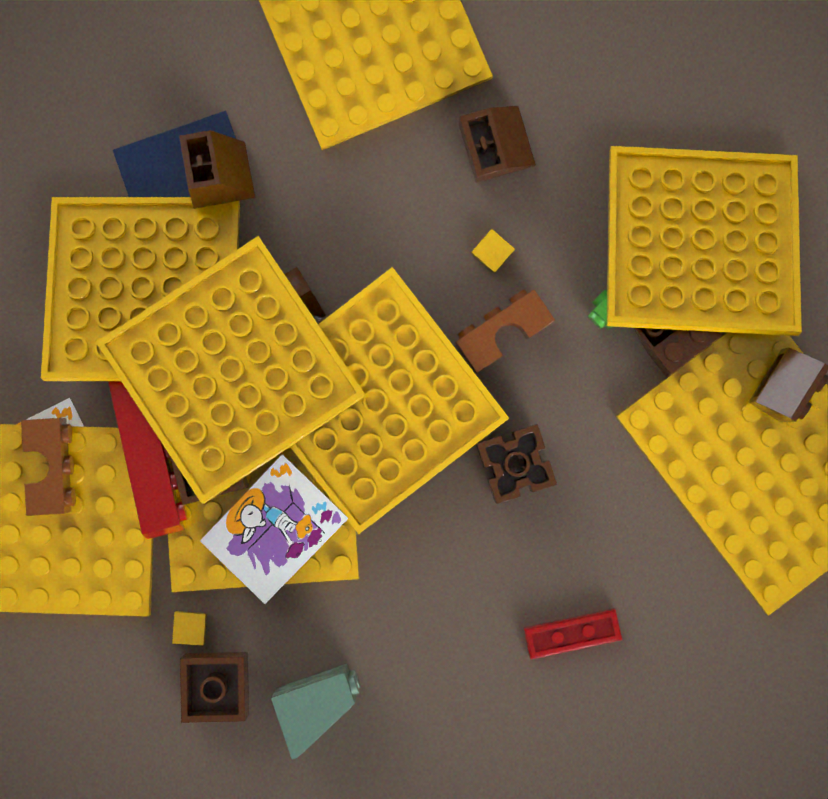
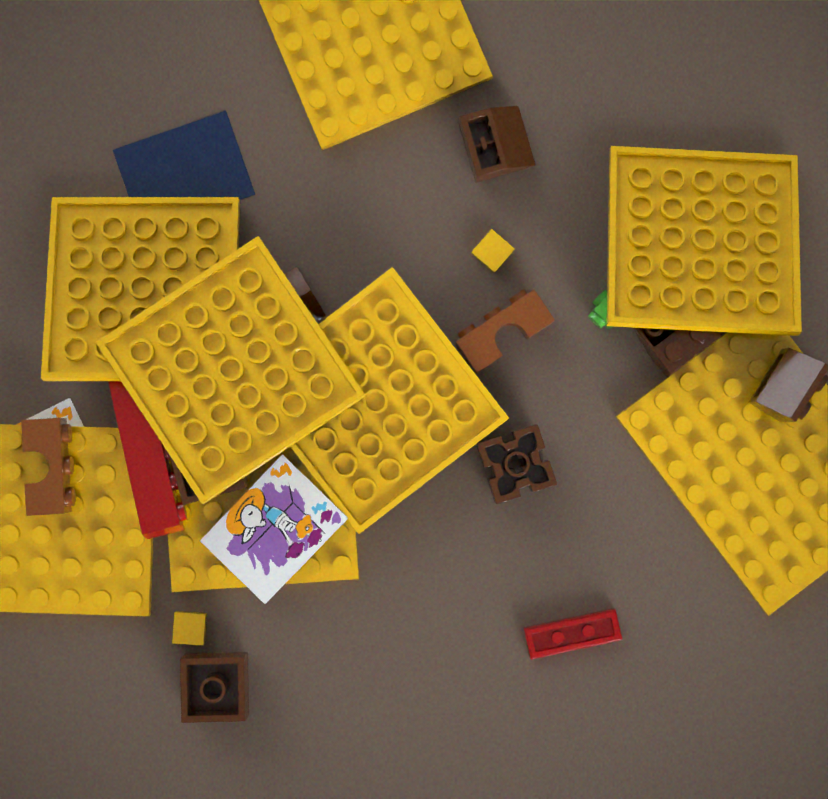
reddish brown slope [179,130,256,209] -> none
sand green slope [271,664,361,760] -> none

